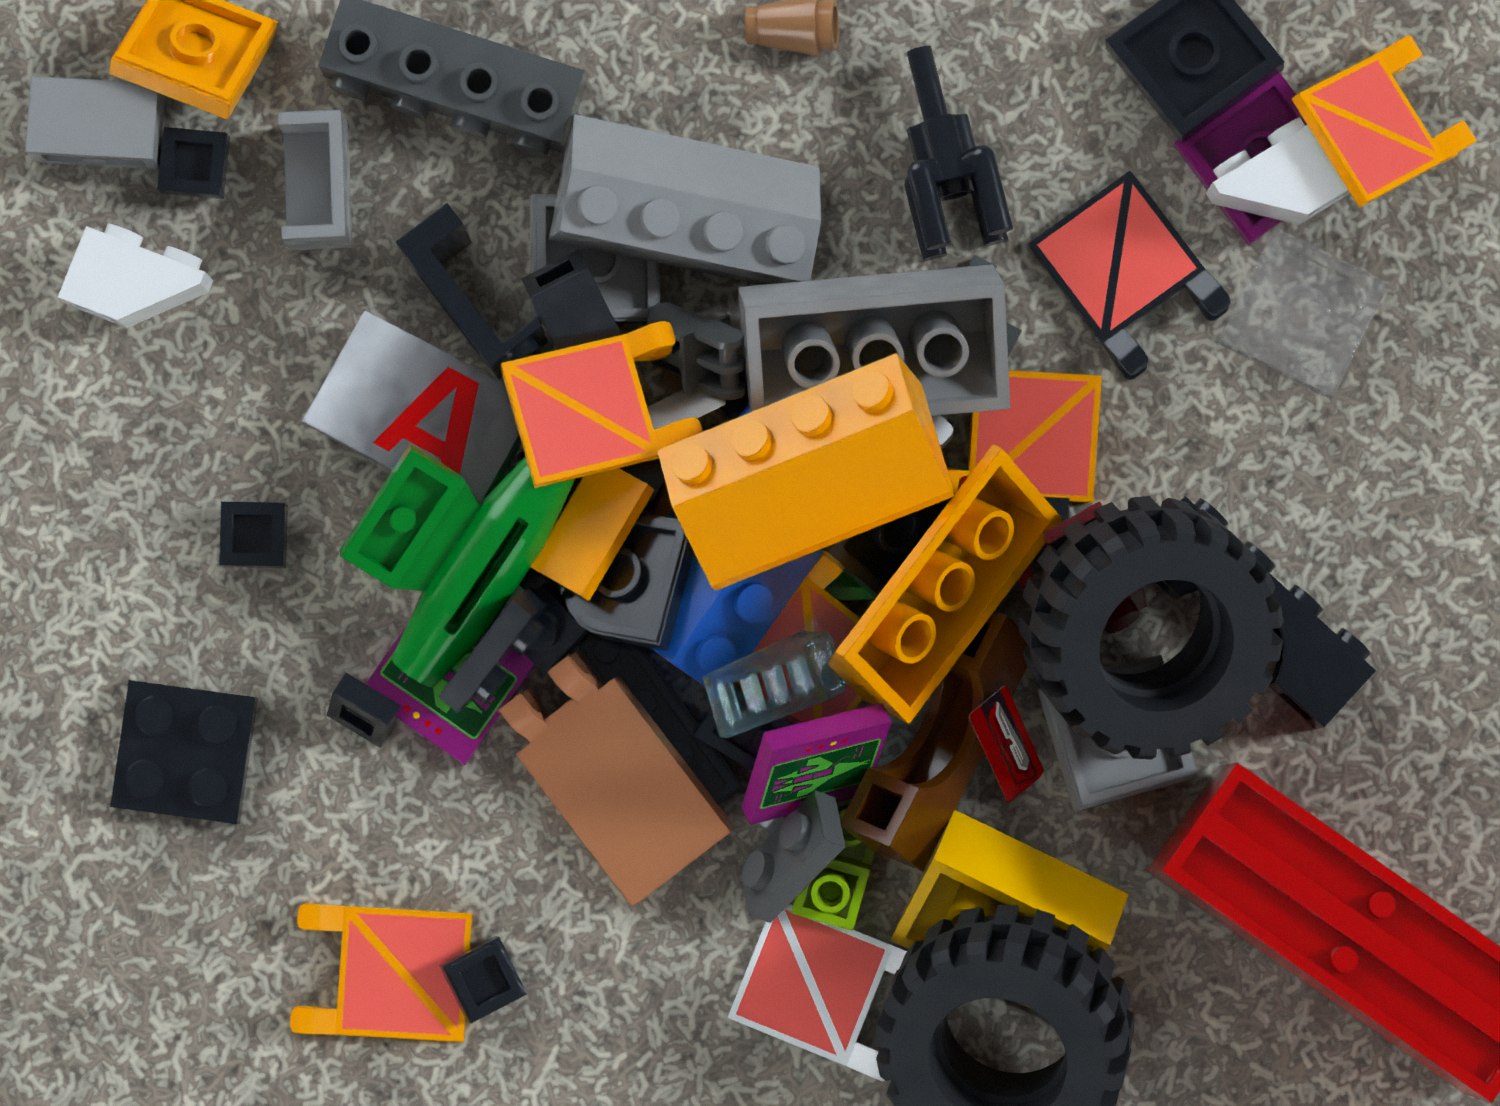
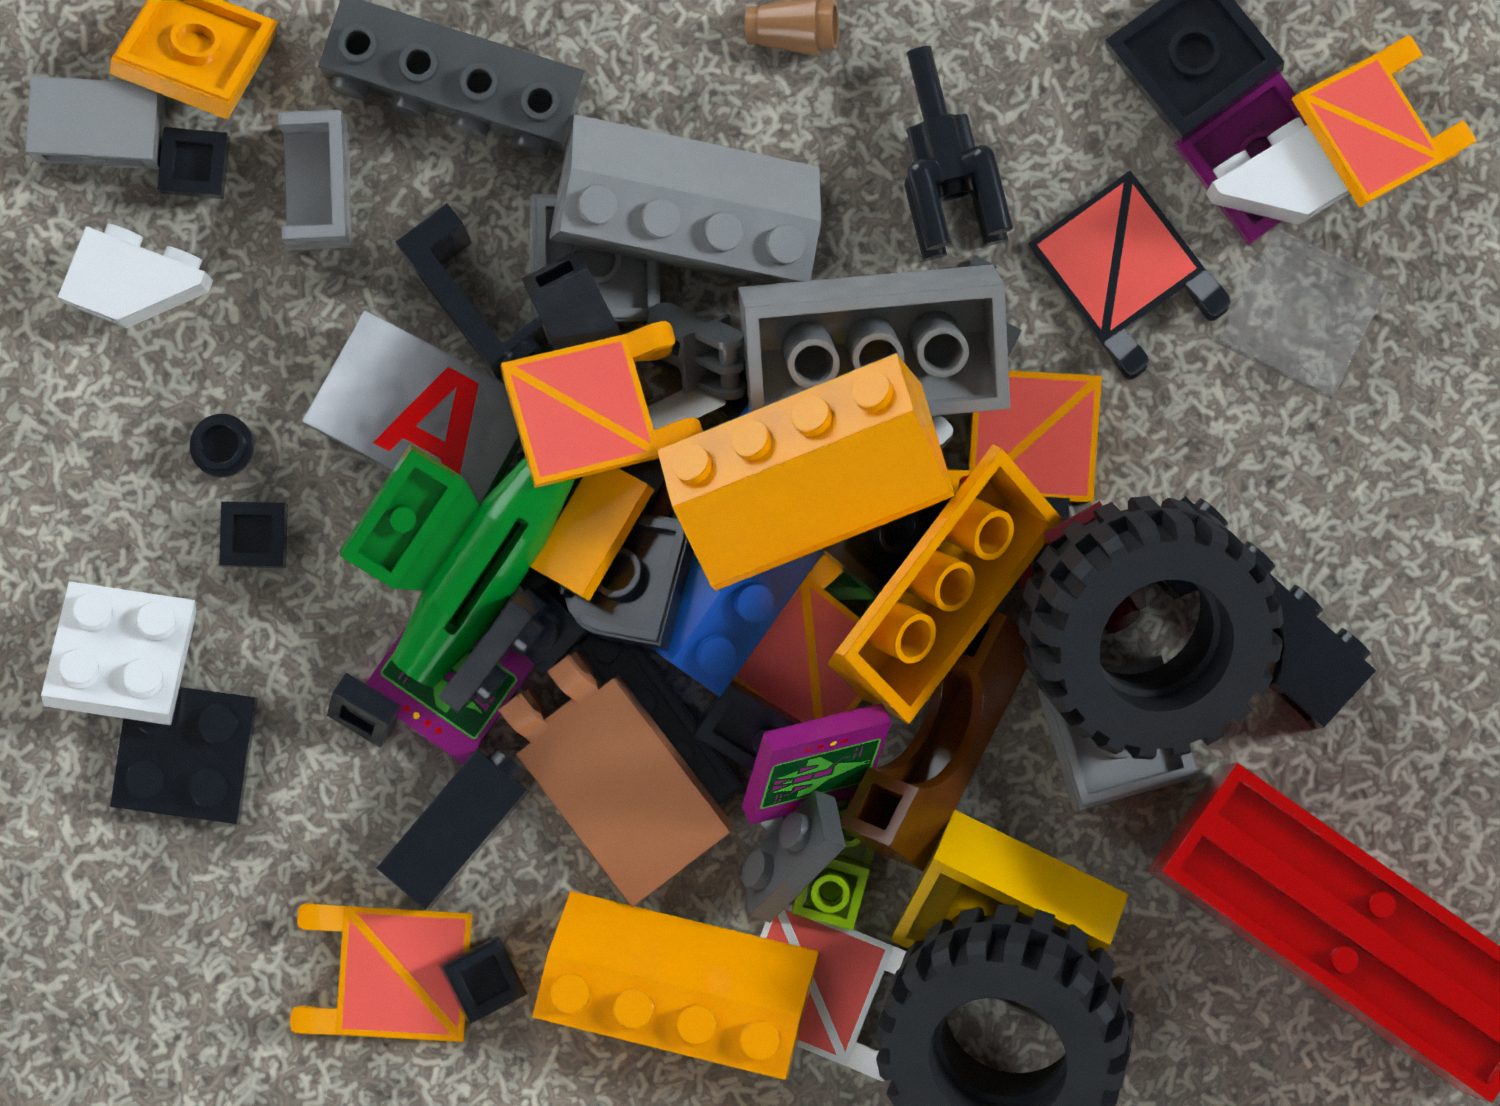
clear light blue slope [702,630,846,738] -> none
sticker [969,686,1044,802] -> none
none -> white plate [41,581,196,725]
none -> black plate [190,414,254,478]
none -> black brick [376,749,529,910]
none -> light orange slope [532,891,819,1080]

